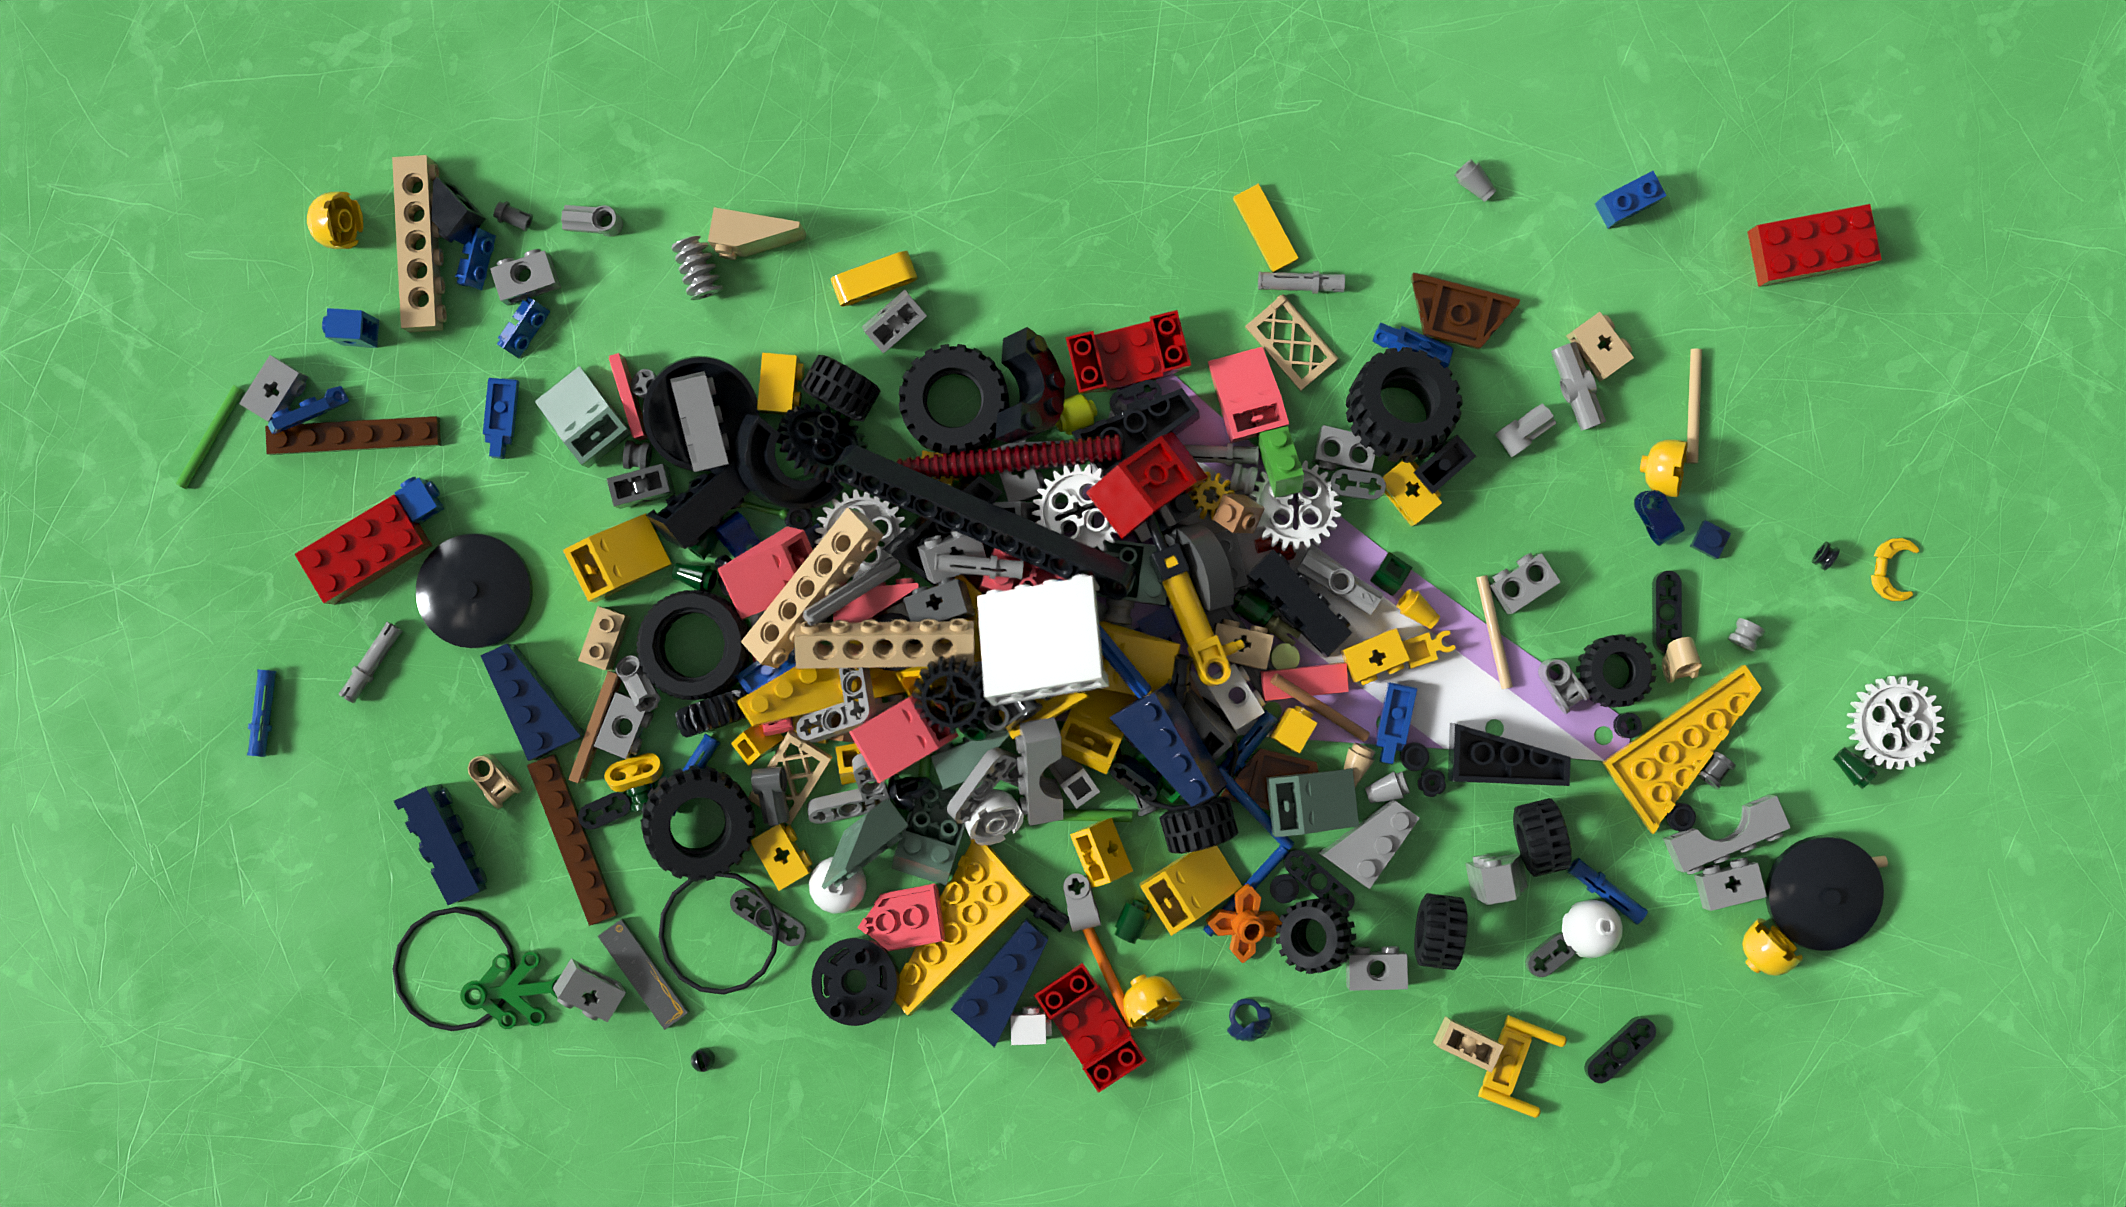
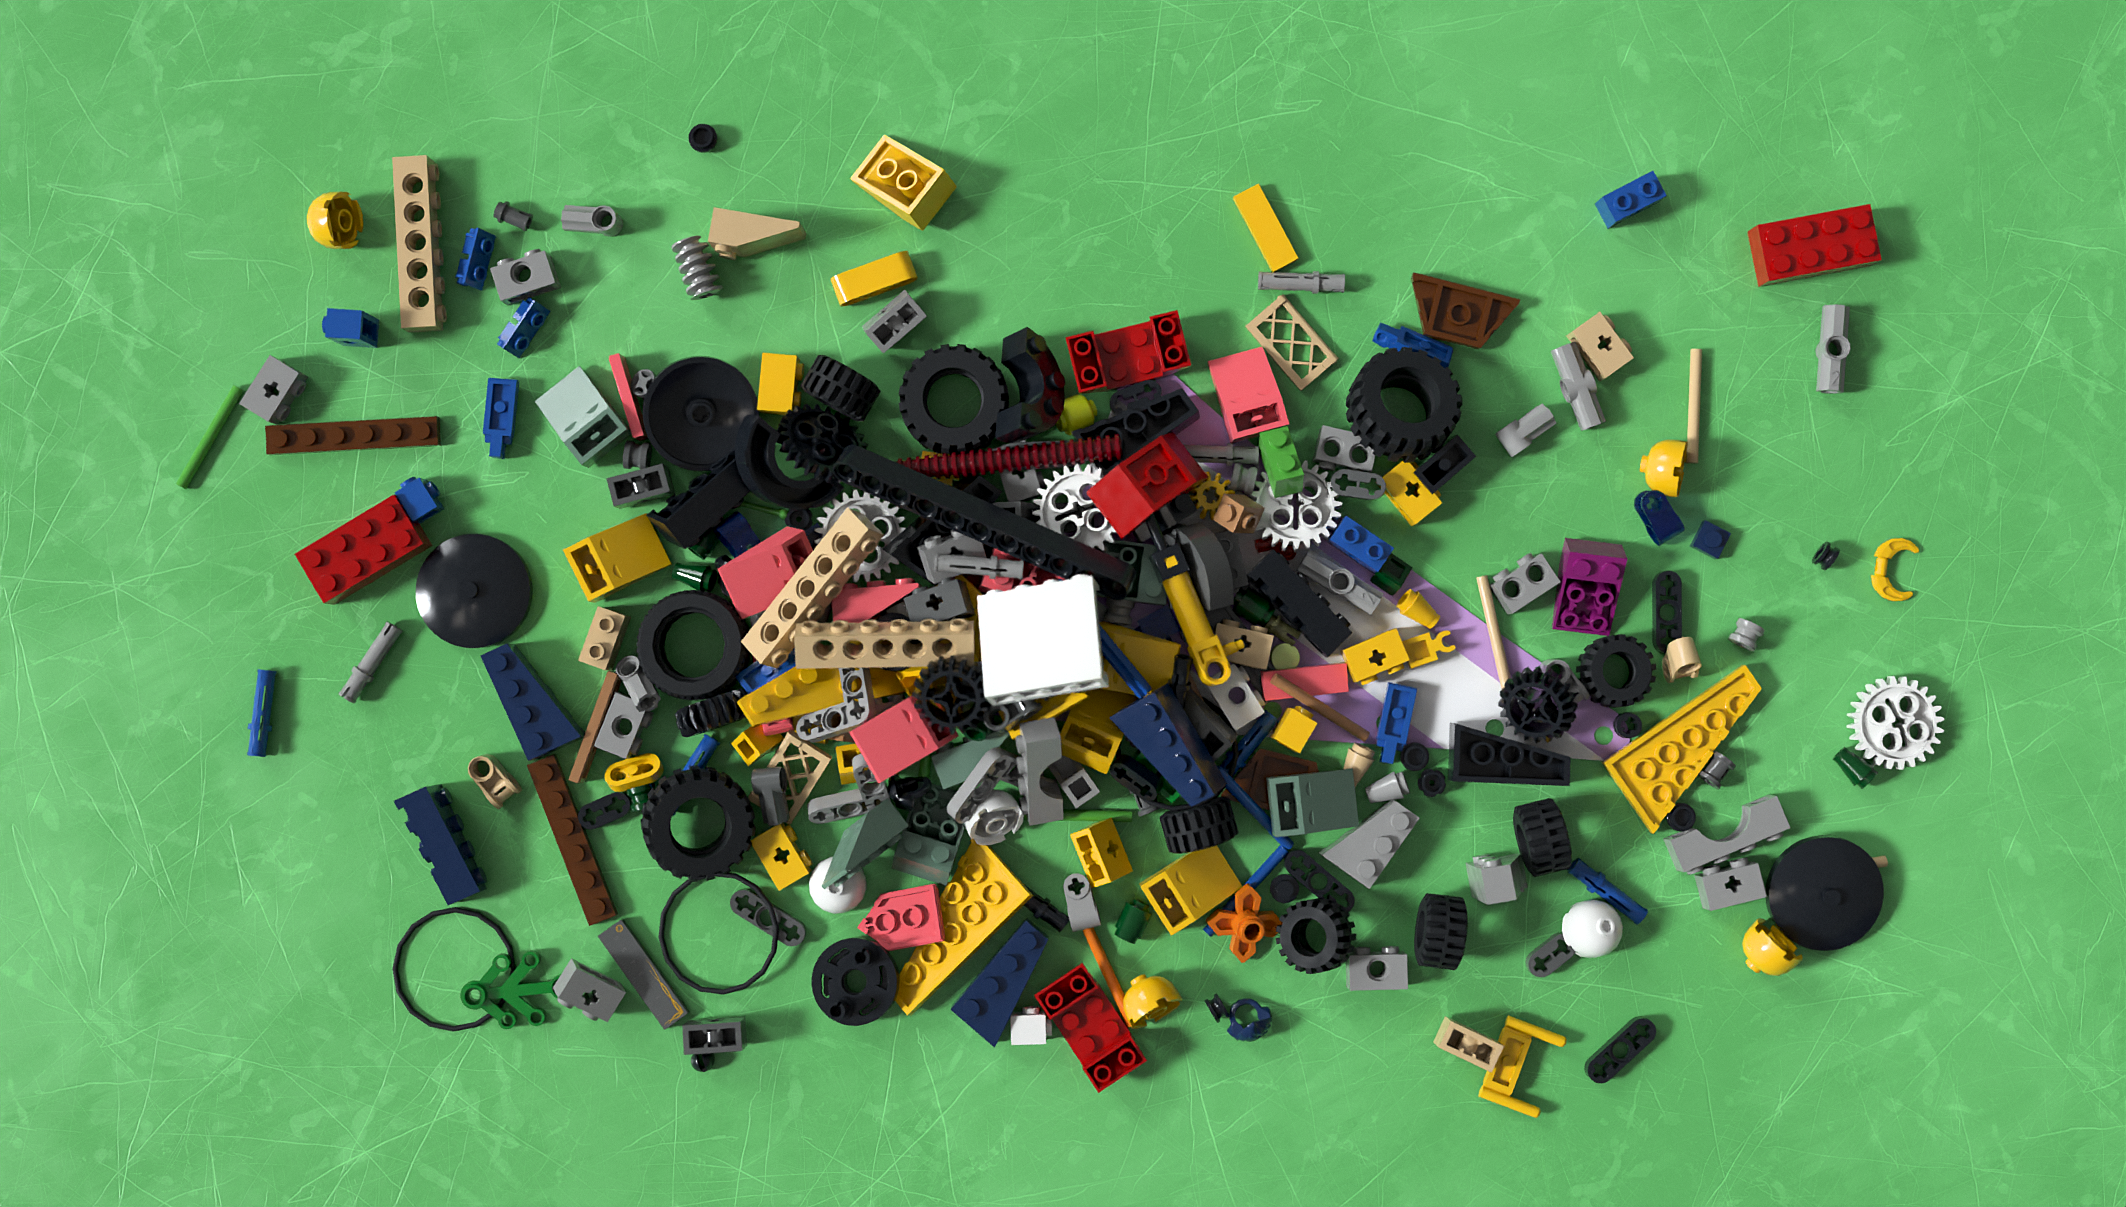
blue hinge [268,386,349,435] -> none
black slope [432,177,486,245] -> none
light grey wedge [670,371,730,472] -> none
light grey axle [803,557,900,626] -> none
light grey cone [1455,159,1496,202] -> none
none -> dark grey brick [682,1017,747,1055]
none -> black plate [688,124,718,153]
none -> yellow slope [850,134,957,231]
none -> black bush [1204,993,1230,1023]
none -> blue brick [1326,516,1394,574]
none -> black gear [1498,666,1578,744]
none -> magenta slope [1552,538,1627,636]
none -> light grey piece [1815,304,1851,394]

